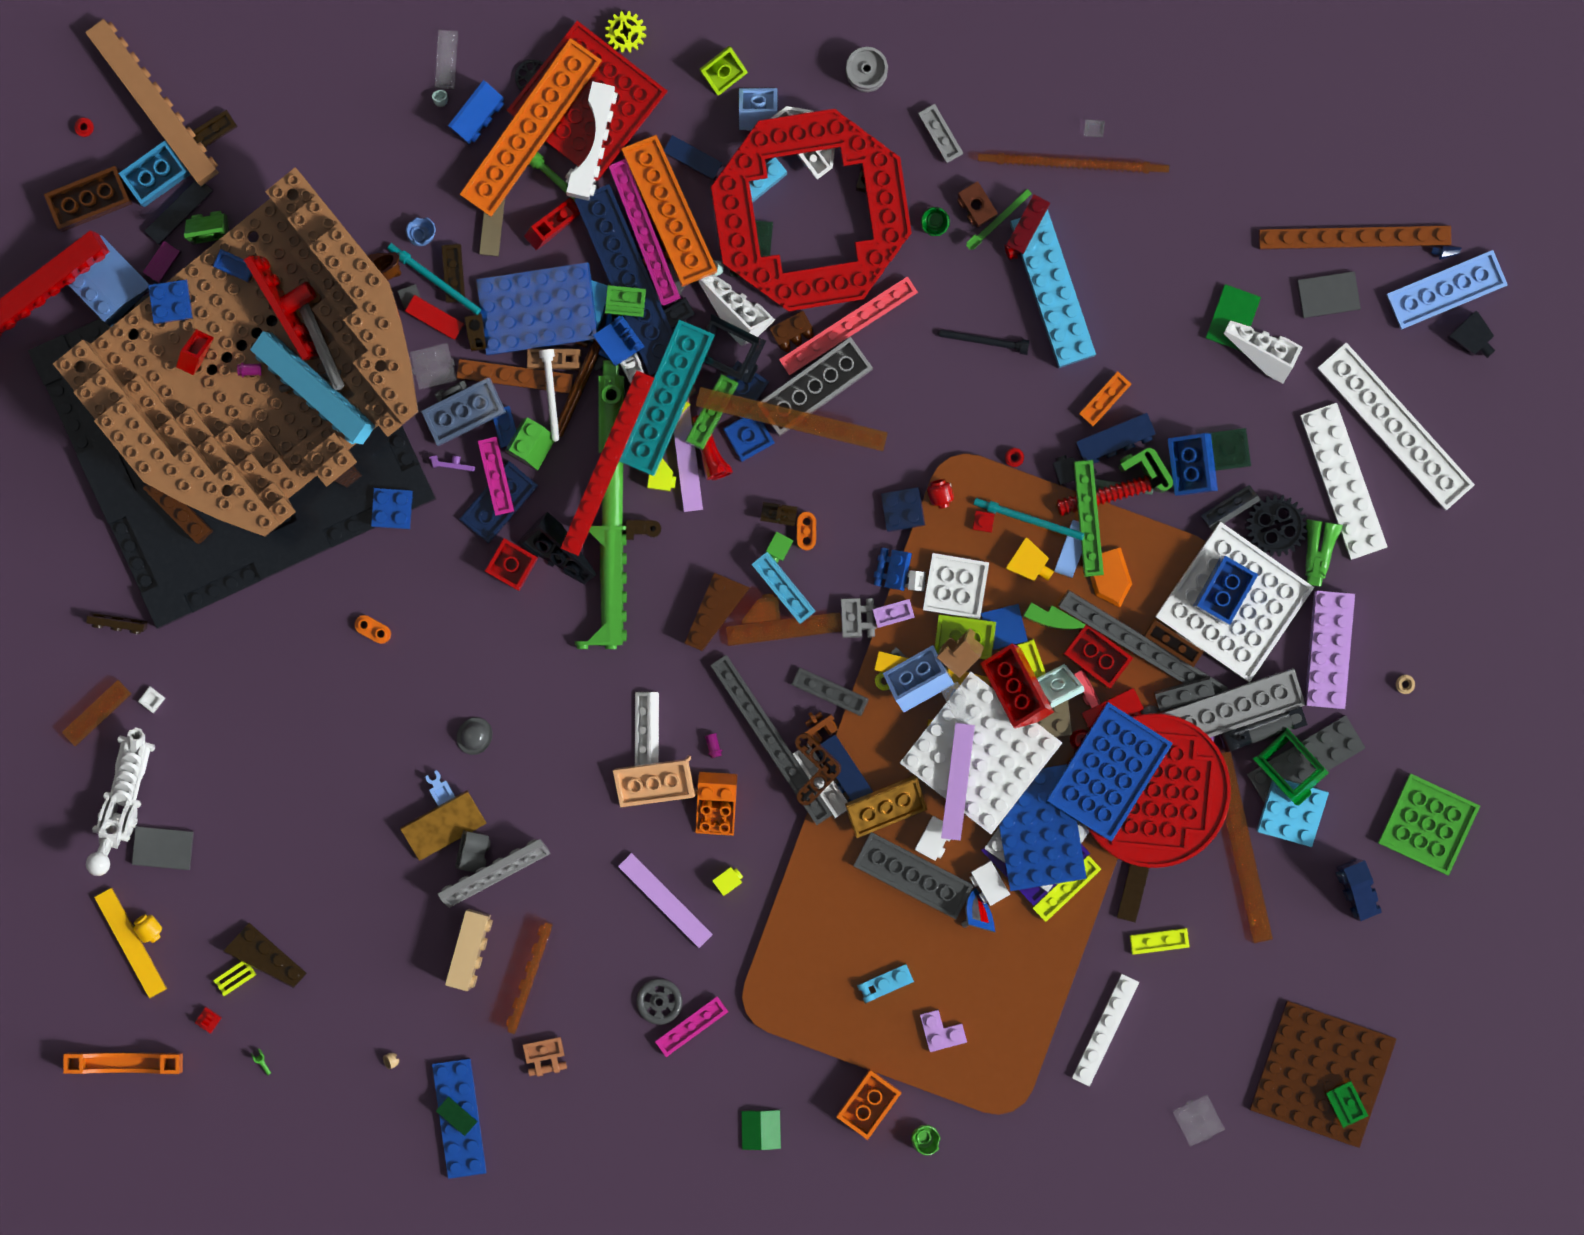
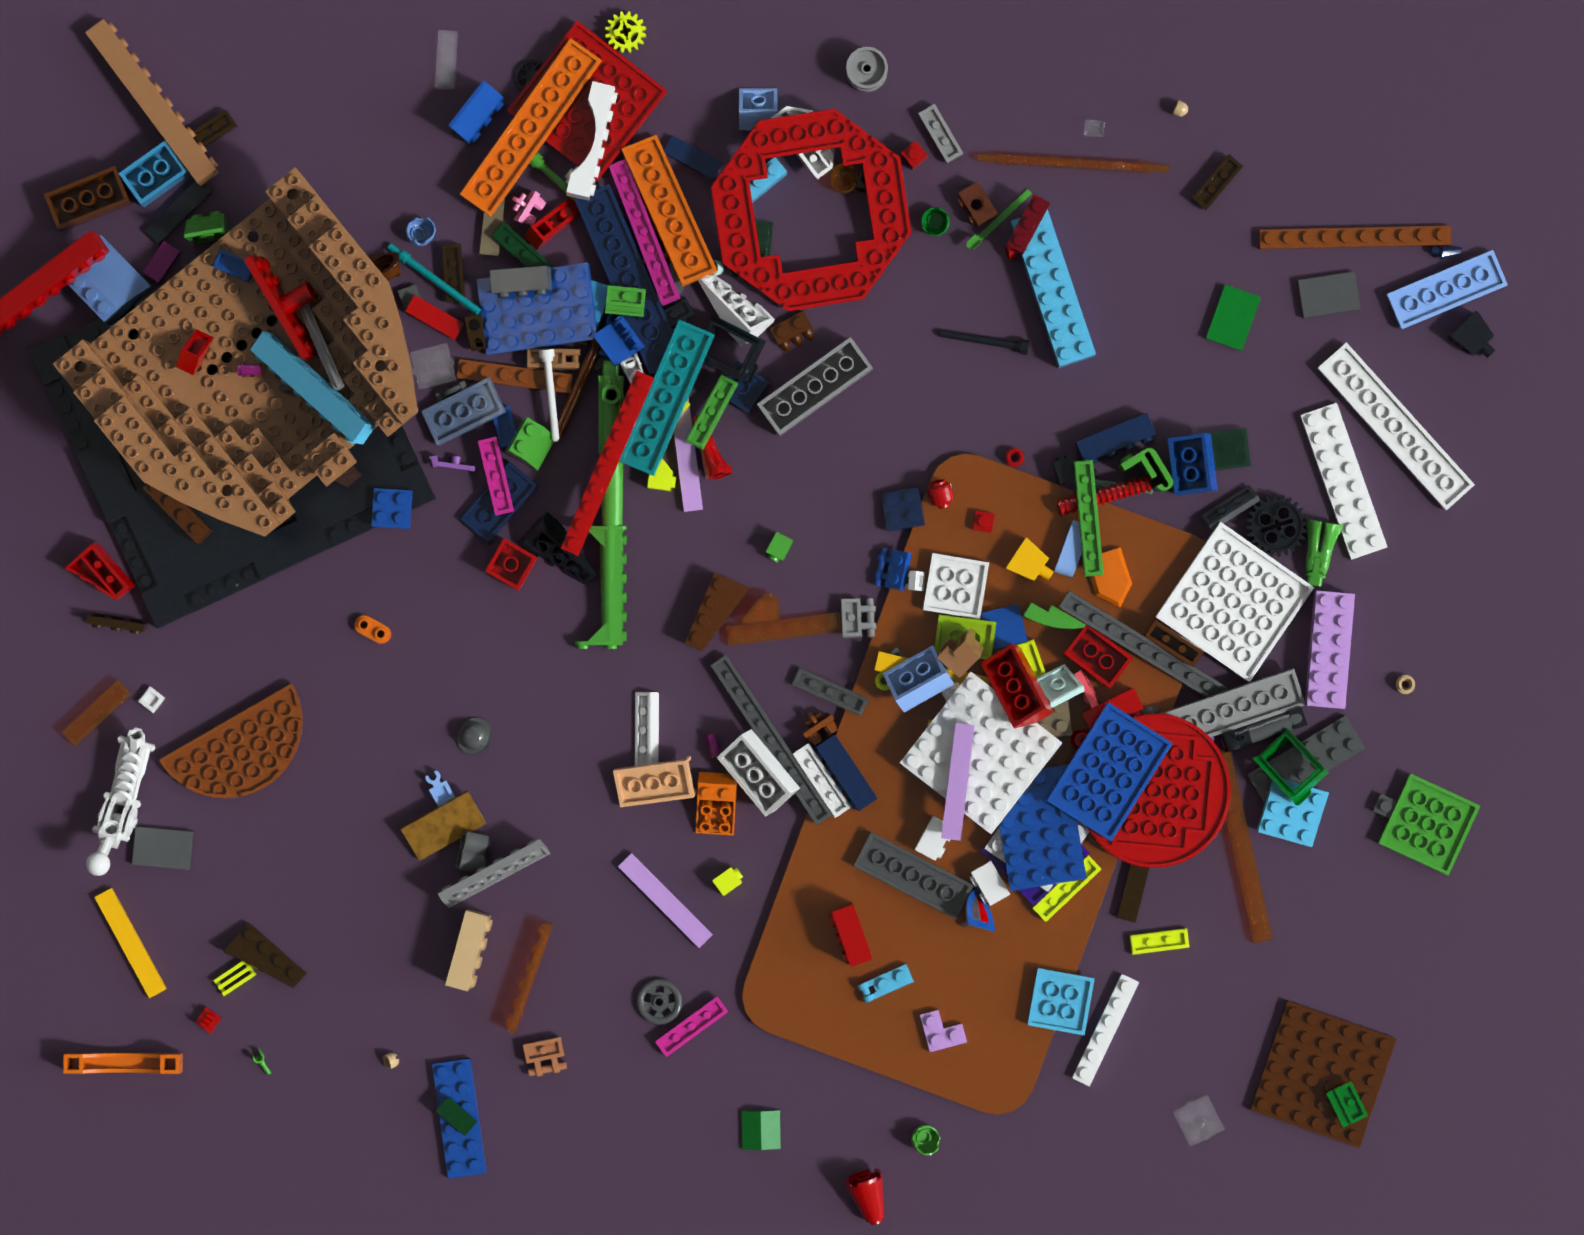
red plate [74,118,94,137] -> none
yellow head [133,914,162,943] -> none
blue plate [148,280,193,324] -> none
light aqua hinge [432,90,448,107] -> none
dark brown leg [626,520,661,540] -> none
clear orange plate [696,387,888,452] -> none
lime slope [699,46,748,96] -> none
blue tile [723,410,775,462] -> none
medium azure plate [752,552,815,624] -> none
dark brown hips [760,502,797,526] -> none
coral plate [779,276,918,376] -> none
reddish brown beam [795,733,841,805] -> none
orange plate [797,512,816,551] -> none
orange brick [836,1069,902,1140] -> none
pearl gold tile [845,775,927,838] -> none
lavender plate [872,599,915,628] -> none
teal bar [974,498,1084,540] -> none
orange plate [1079,371,1131,427] -> none
dark grey plate [1154,676,1215,711] -> none
blue brick [1193,555,1258,625] -> none
white wedge [1224,321,1303,384] -> none
dark blue brick [1335,858,1382,921] -> none
none -> red wedge [64,542,135,600]
none -> dark orange plate [159,683,303,798]
none -> dark grey brick [490,266,552,298]
none -> dark green tile [491,221,554,268]
none -> bright pink hips [512,190,546,226]
none -> white brick [717,729,800,817]
none -> clear orange hair [829,163,858,194]
none -> red brick [829,903,873,967]
none -> red cone [844,1169,884,1225]
none -> red brick [900,141,928,170]
none -> medium azure plate [1027,968,1095,1036]
none -> tan hinge [1173,100,1188,117]
none -> dark brown plate [1191,154,1243,211]
none -> dark grey plate [1372,794,1397,819]

